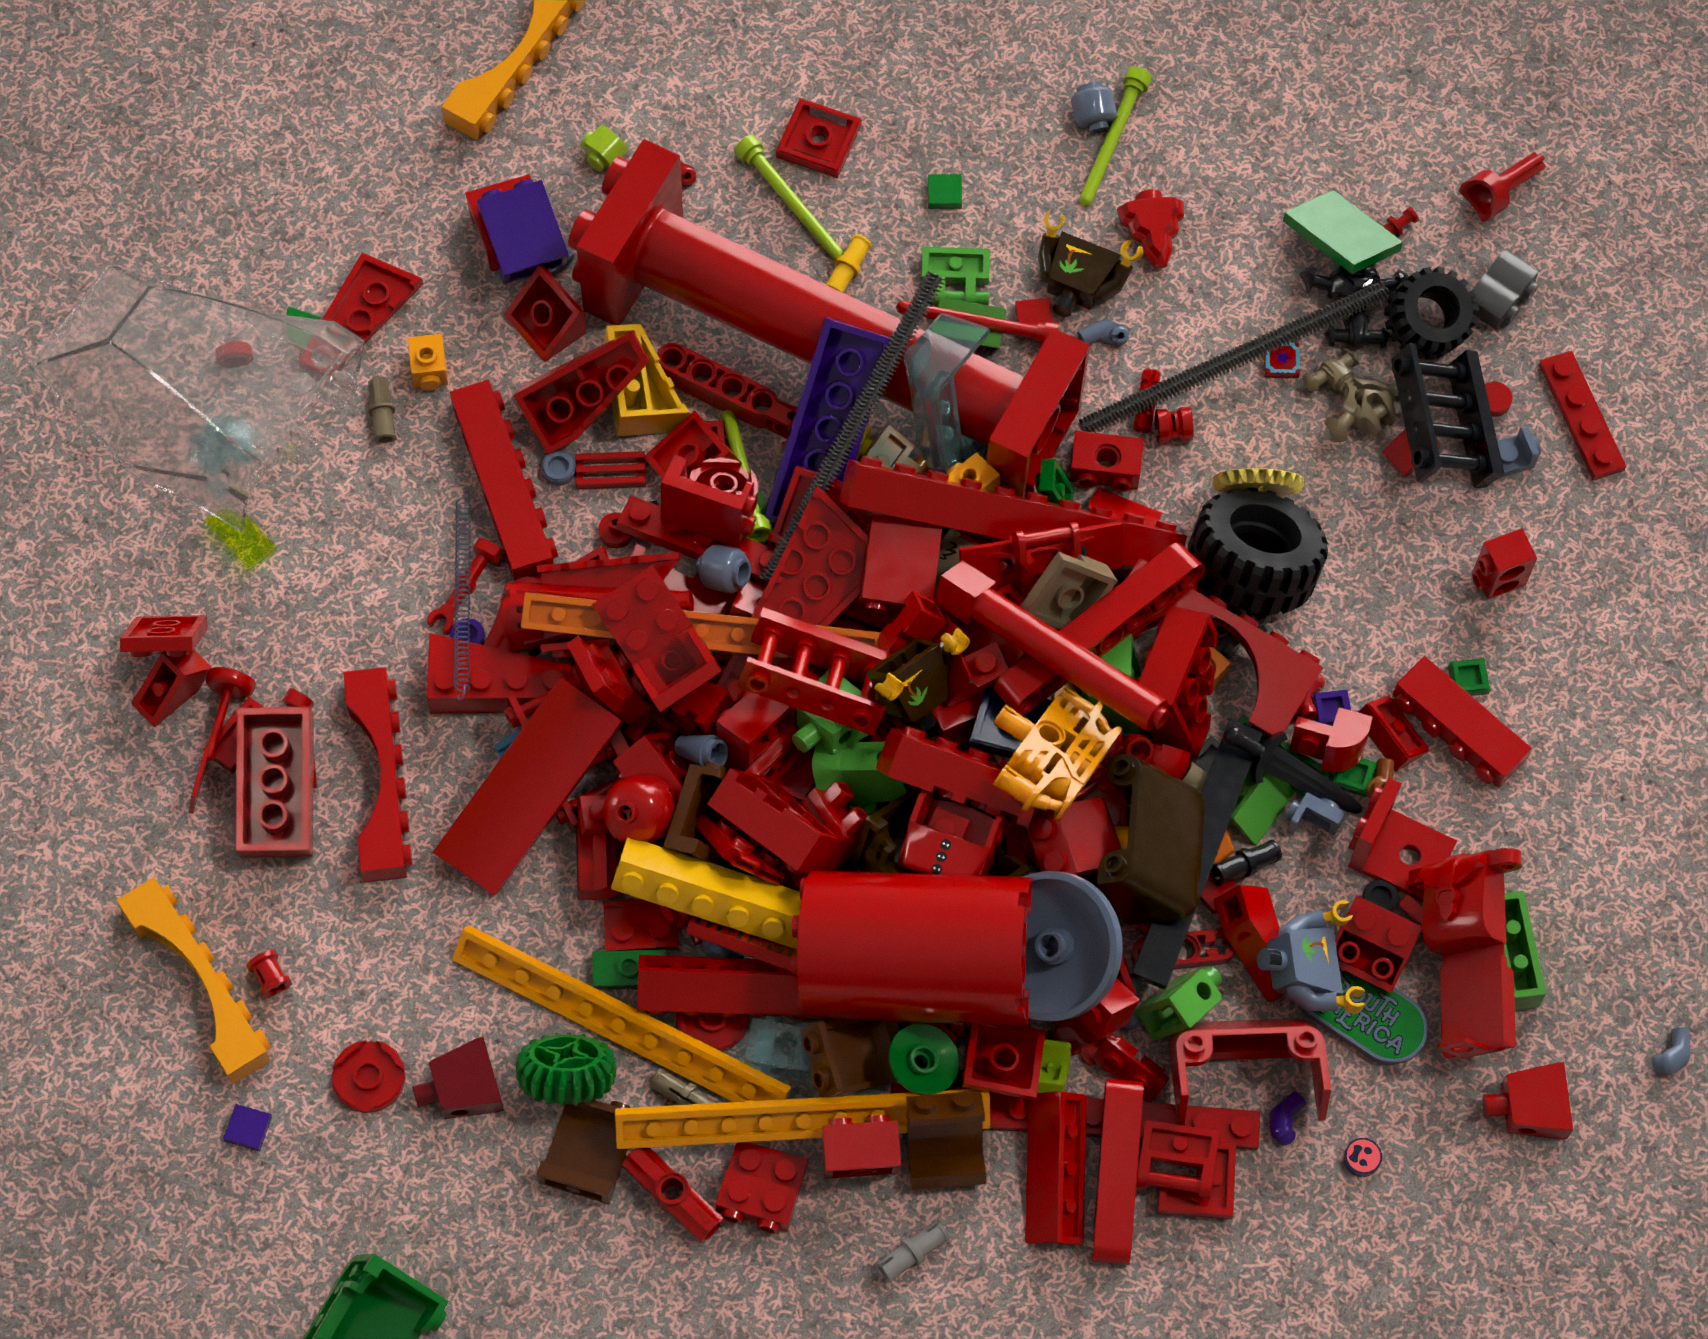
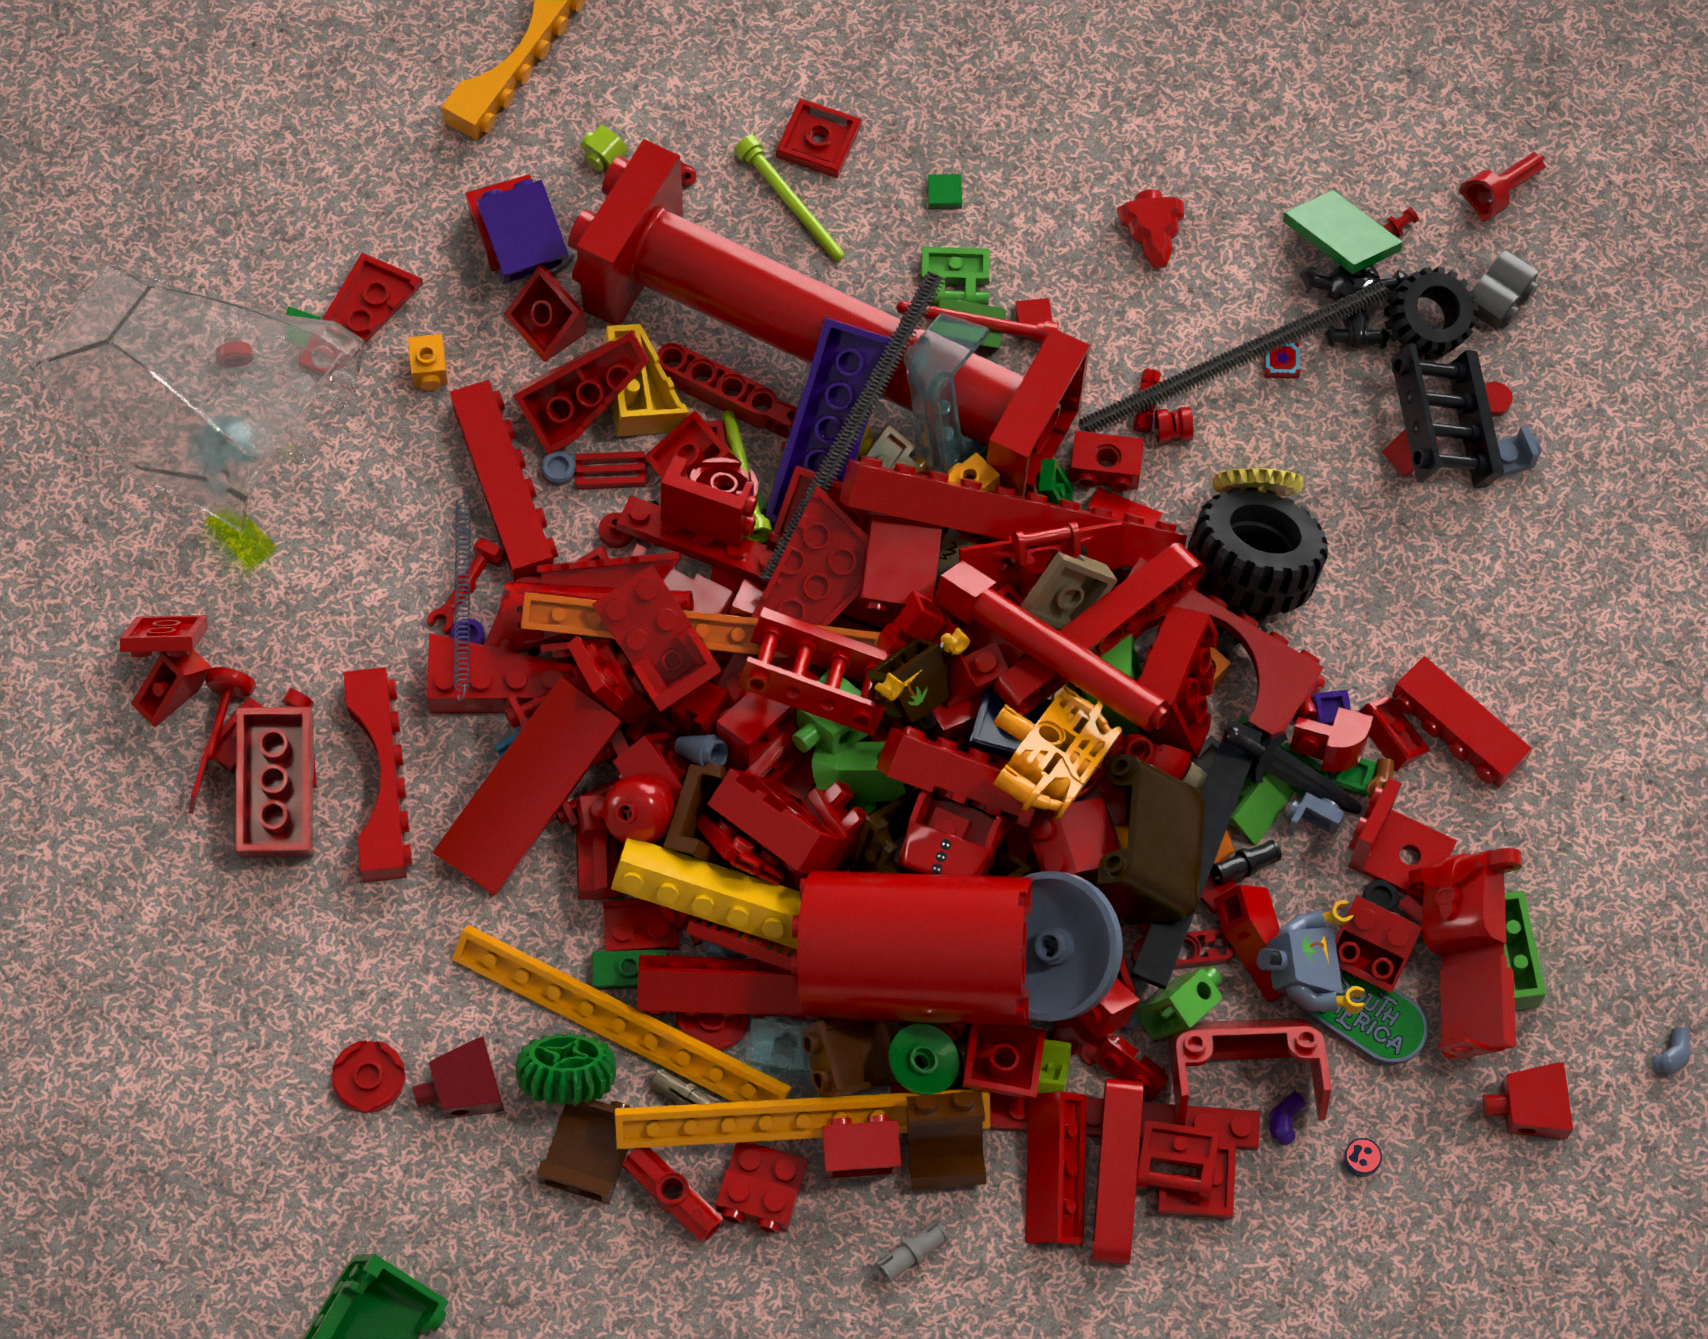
light orange arch [116,877,271,1085] -> none
dark purple tile [223,1104,272,1152] -> none
red bush [246,950,292,998] -> none
dark tan axle [368,376,397,444] -> none
sand blue head [696,544,751,594] -> none
yellow pin [826,234,872,292] -> none
dark brown torso [1038,211,1143,317] -> none
sand blue head [1071,82,1117,134] -> none
sand blue arm [1077,319,1129,346] -> none
lime piece [1079,66,1152,207] -> none
dark tan piece [1302,348,1398,442] -> none
green tile [1448,658,1490,696] -> none
red brick [1472,528,1537,599] -> none
red plate [1539,350,1626,481] -> none

